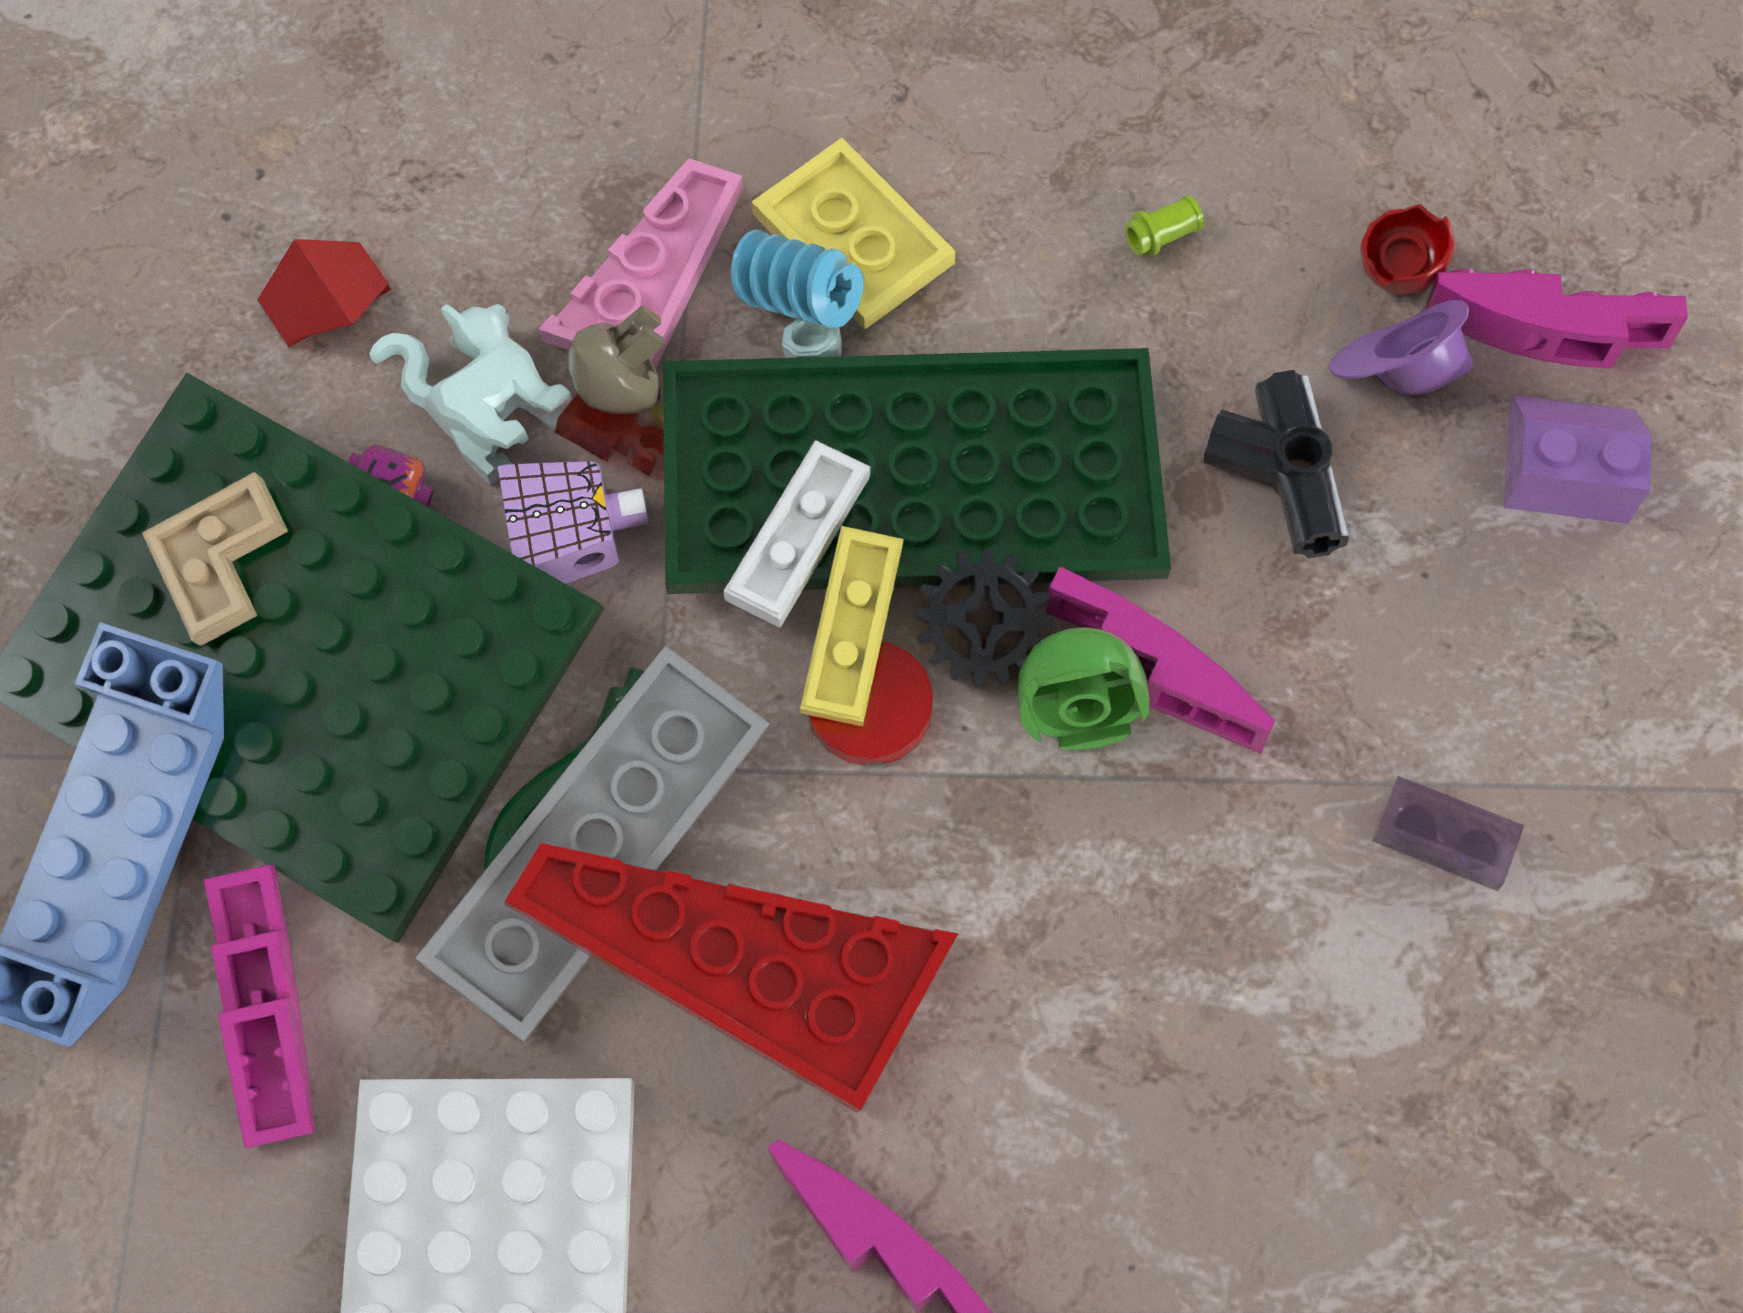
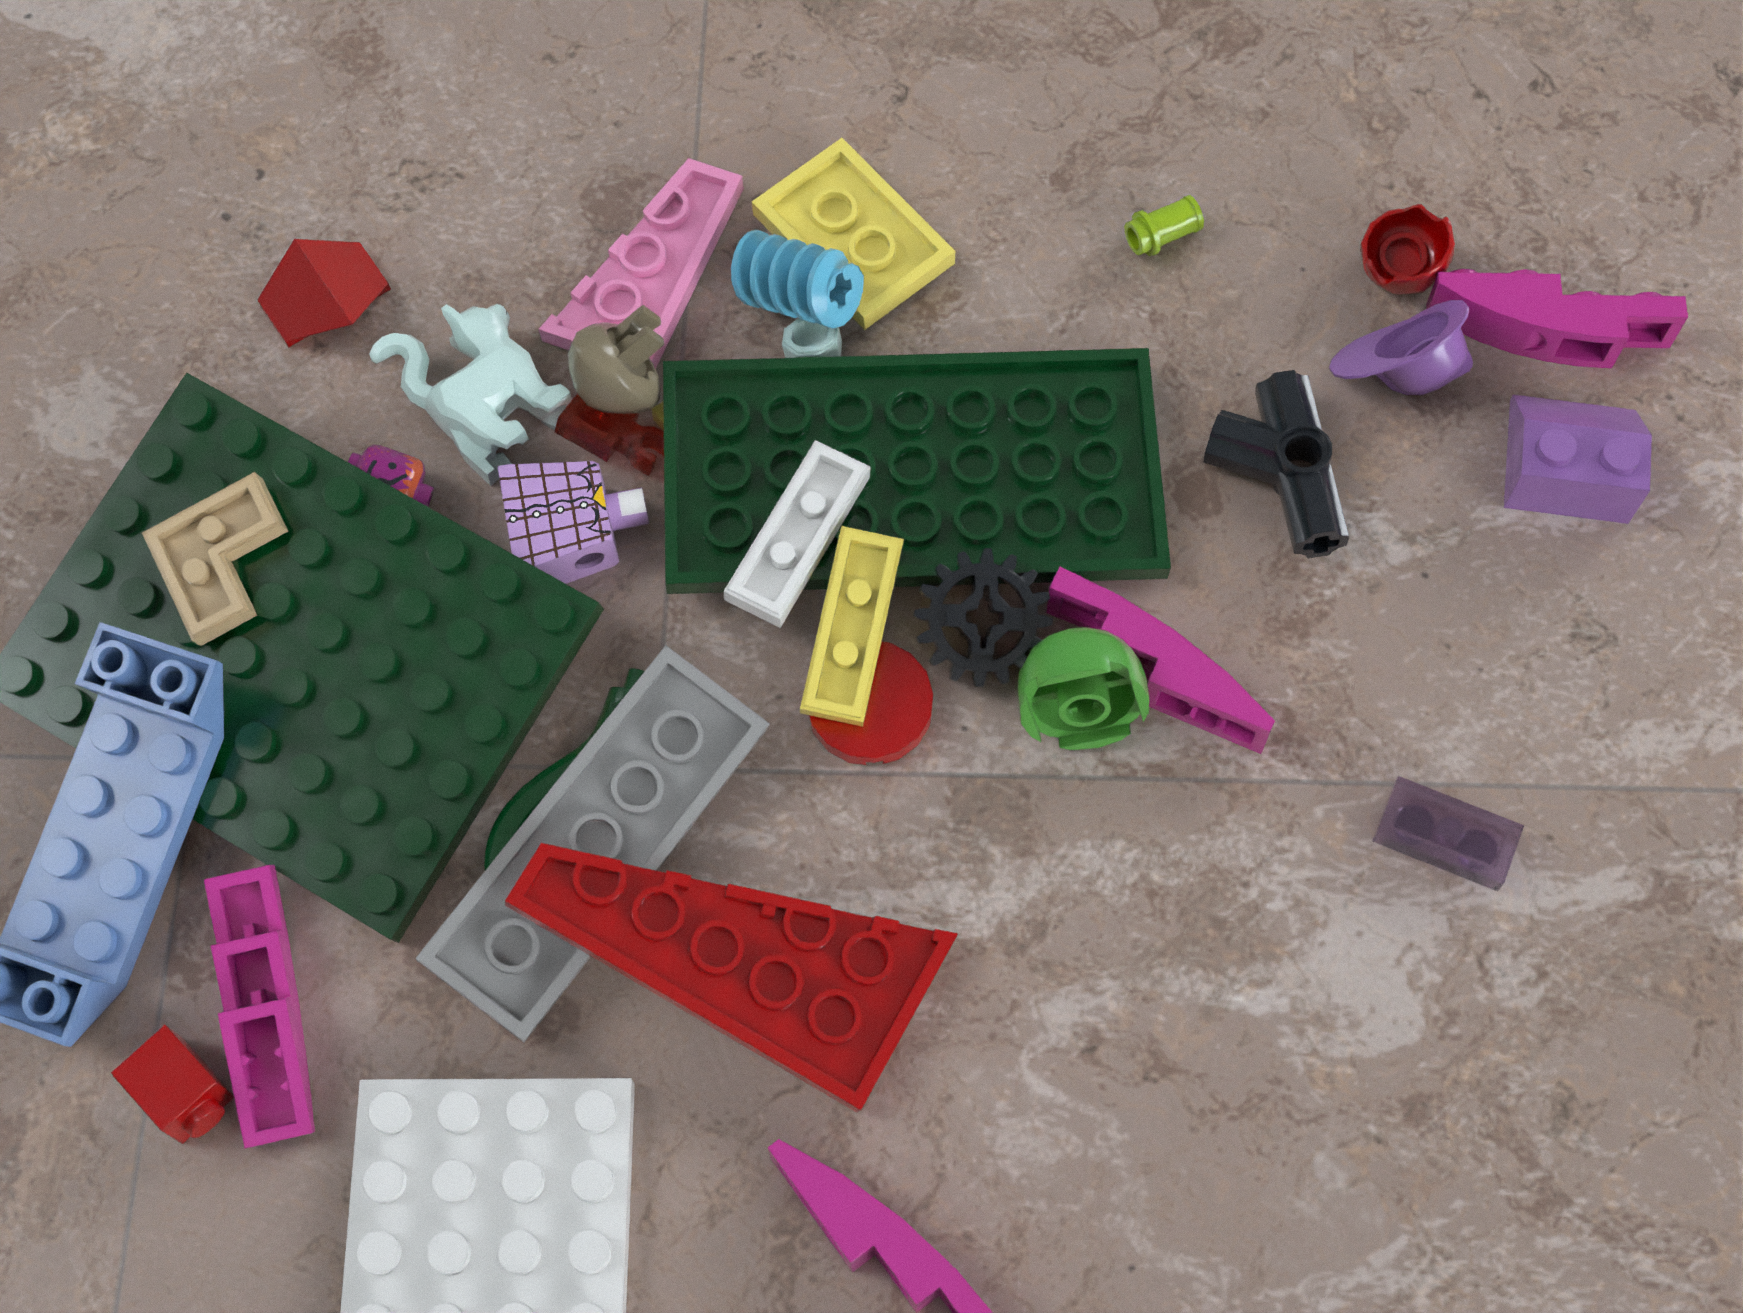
none -> red brick [111,1025,234,1144]

